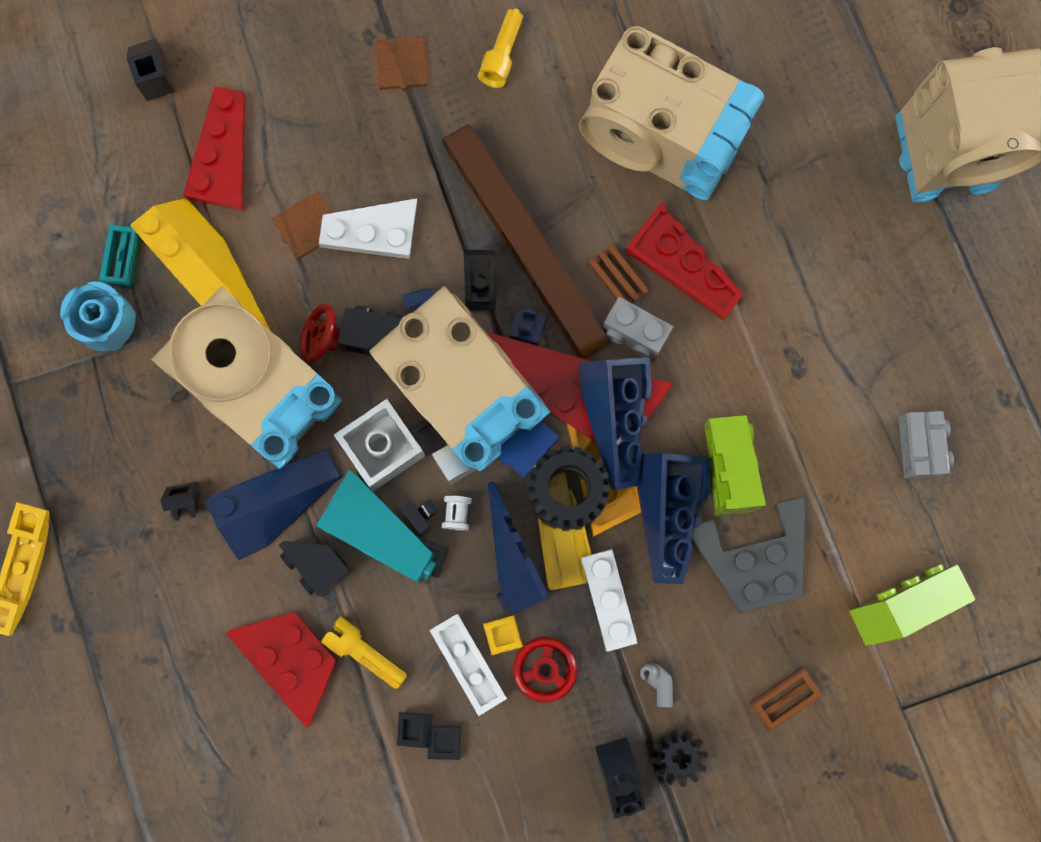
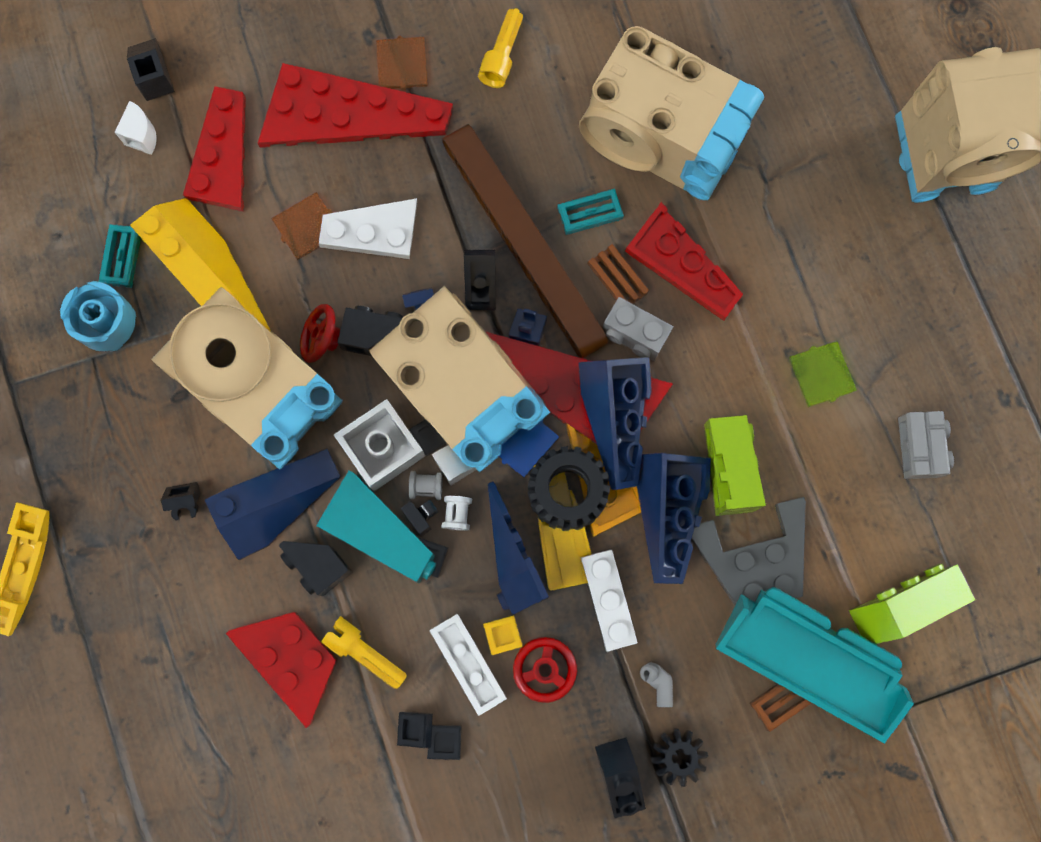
none -> white brick [115,101,157,155]
none -> red wing [258,63,453,148]
none -> light grey bush [409,471,443,500]
none -> teal tile [557,189,624,235]
none -> teal slope [715,587,914,744]
none -> clear neon green piece [789,341,857,407]

